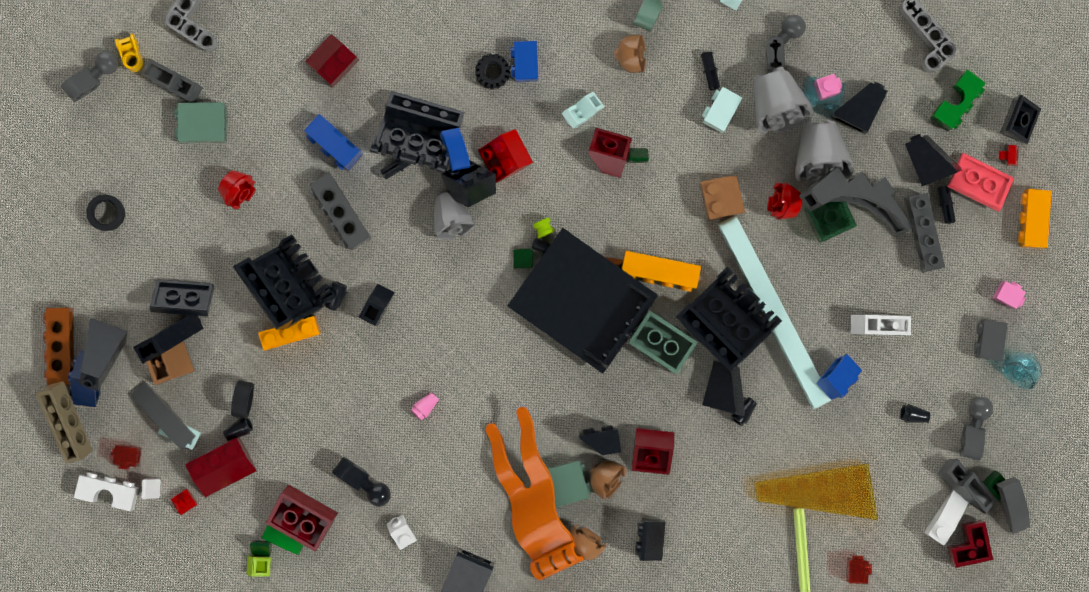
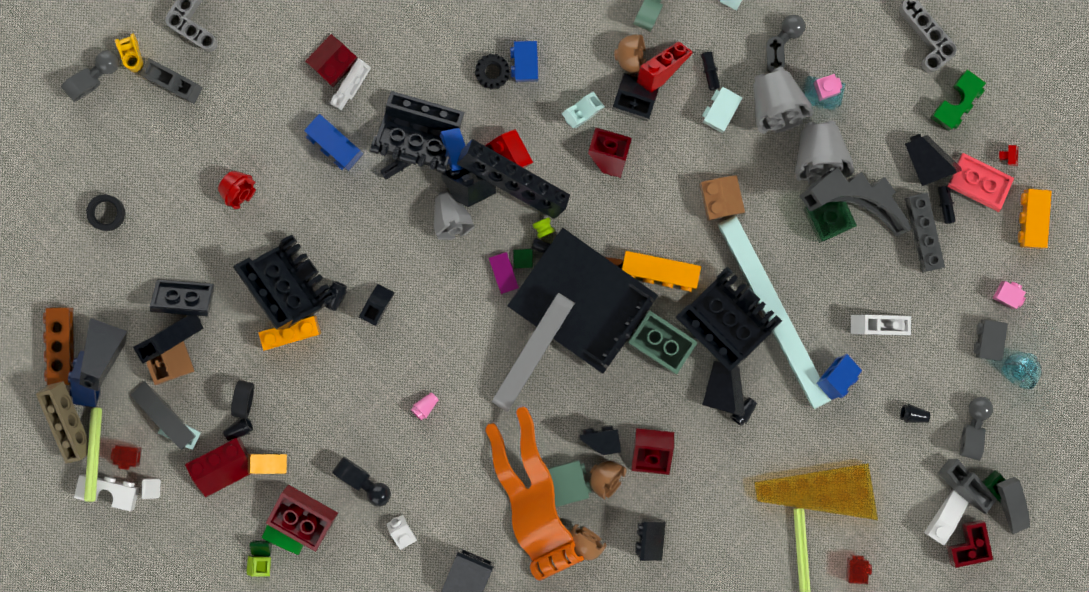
red tile [170,488,198,515] -> none
sand green brick [174,102,227,143] -> none
dark grey brick [309,172,371,250] -> none
dark green slope [629,148,649,163] -> none
red cone [767,182,802,220] -> none
black slope [831,82,888,134] -> none
black slope [999,95,1041,144] -> none
none -> yellowish green axle [84,407,102,502]
none -> tile [248,454,287,474]
none -> white hinge [330,58,371,110]
none -> black brick [457,139,570,219]
none -> magenta tile [489,252,519,294]
none -> light grey beam [492,293,575,412]
none -> black slope [612,73,659,121]
none -> red slope [637,41,693,93]

